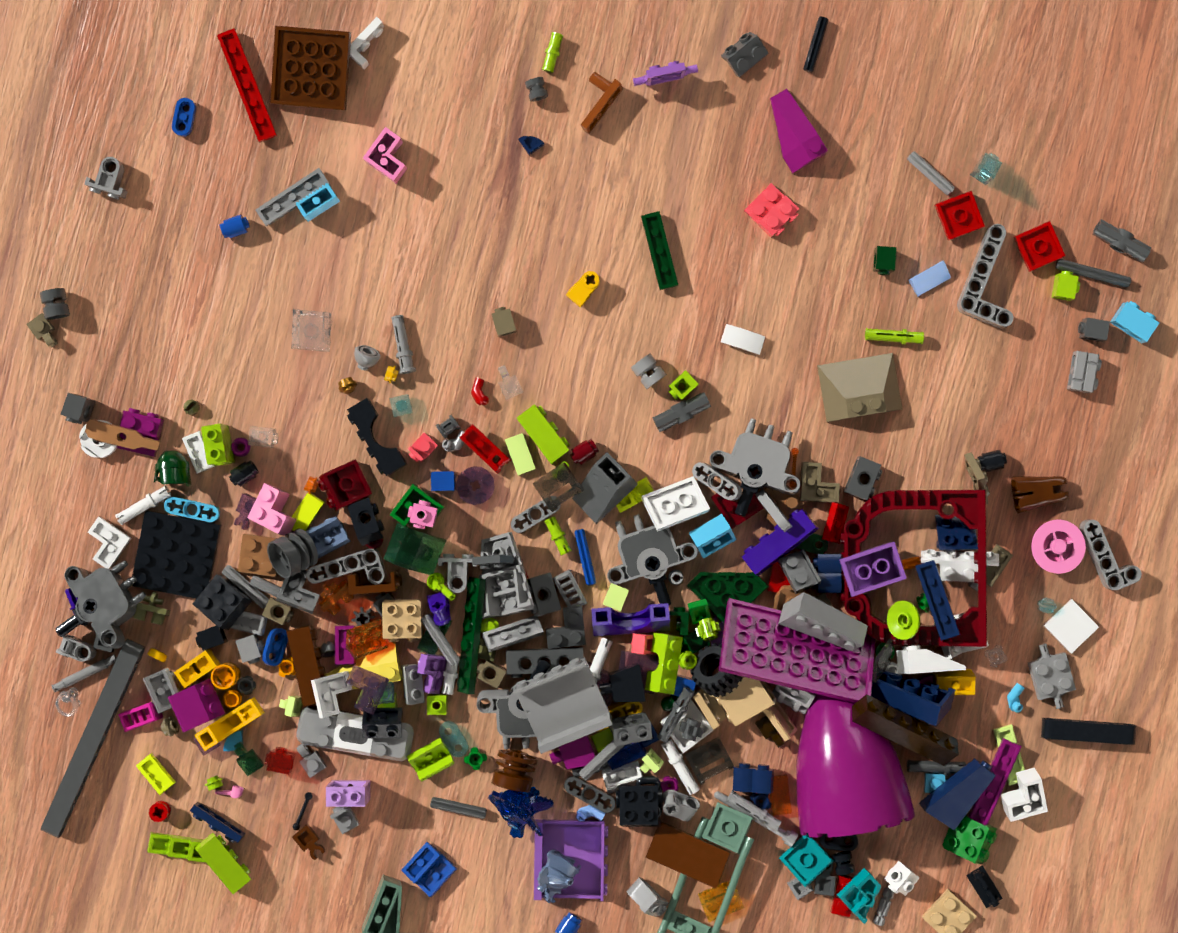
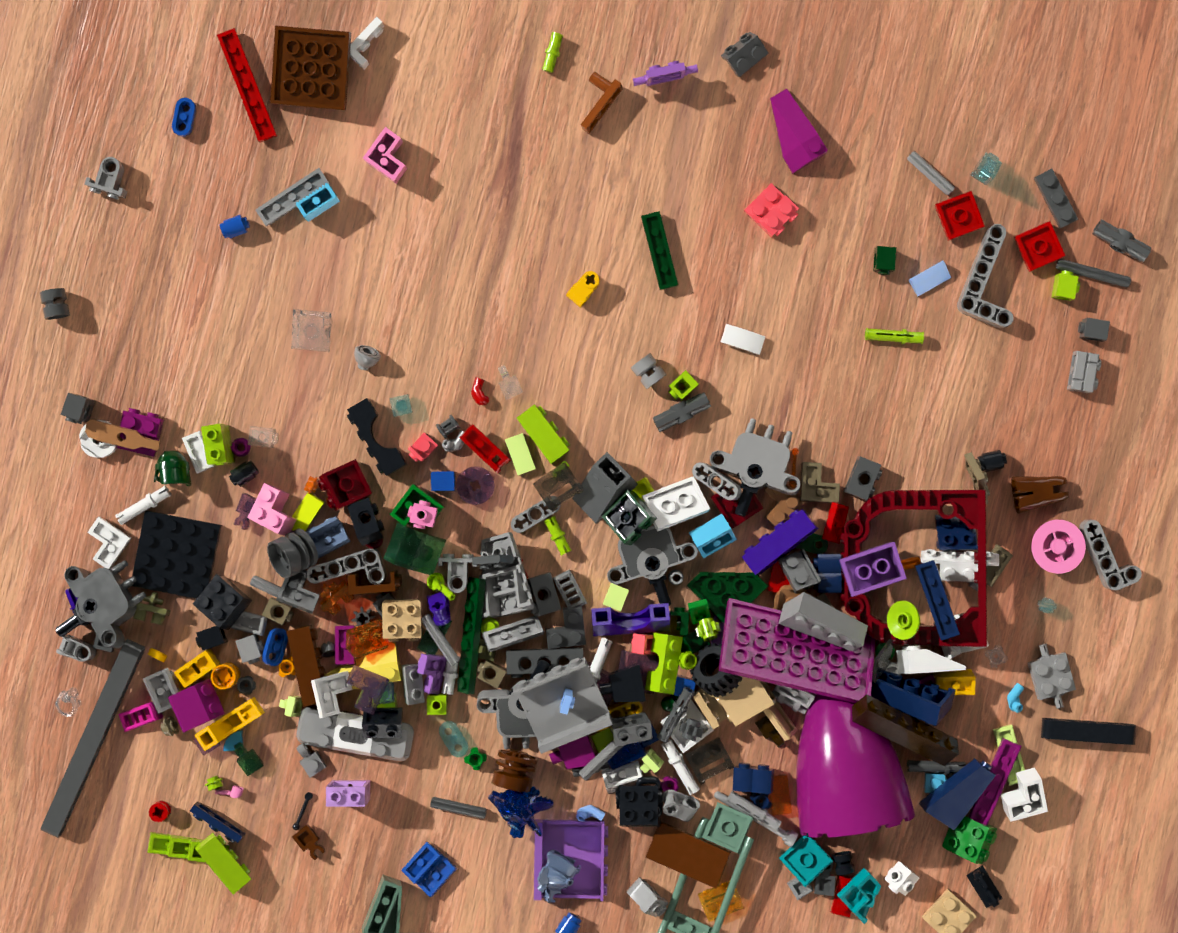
dark tan plate [26,313,58,347] -> none
light grey piece [52,655,117,692] -> none
neon yellow plate [136,753,176,795] -> none
medium azure beam [164,497,220,522] -> none
olive hinge [183,400,200,415] -> none
light grey axle [222,565,269,609] -> none
light orange plate [223,689,242,709] -> none
medium nougat plate [238,534,278,577] -> none
clear red brick [264,747,296,775] -> none
light grey bracket [330,807,360,834] -> none
pearl gold plate [338,377,357,394] -> none
yellow plate [384,366,399,384] -> none
light grey pin [391,315,416,374] -> none
lime bracket [407,738,454,782] -> none
dark tan brick [491,307,517,337] -> none
dark blue tile [518,136,545,155] -> none
dark grey wheel [525,77,548,102] -> none
dark grey beam [564,776,615,813] -> none
dark red brick [570,439,599,465] -> none
blue axle [574,529,596,585] -> none
light grey beam [756,489,792,532] -> none
black axle [803,16,829,73] -> none
dark tan slope [817,353,902,422] -> none
black plate [819,834,858,851] -> none
light grey axle [873,888,895,926] -> none
green plate [916,593,930,613] -> none
white tile [1043,599,1099,654] -> none
medium azure brick [1110,301,1159,344] -> none
none -> light blue plate [560,688,575,715]
none -> piece [602,489,657,545]
none -> dark grey plate [1034,169,1078,229]

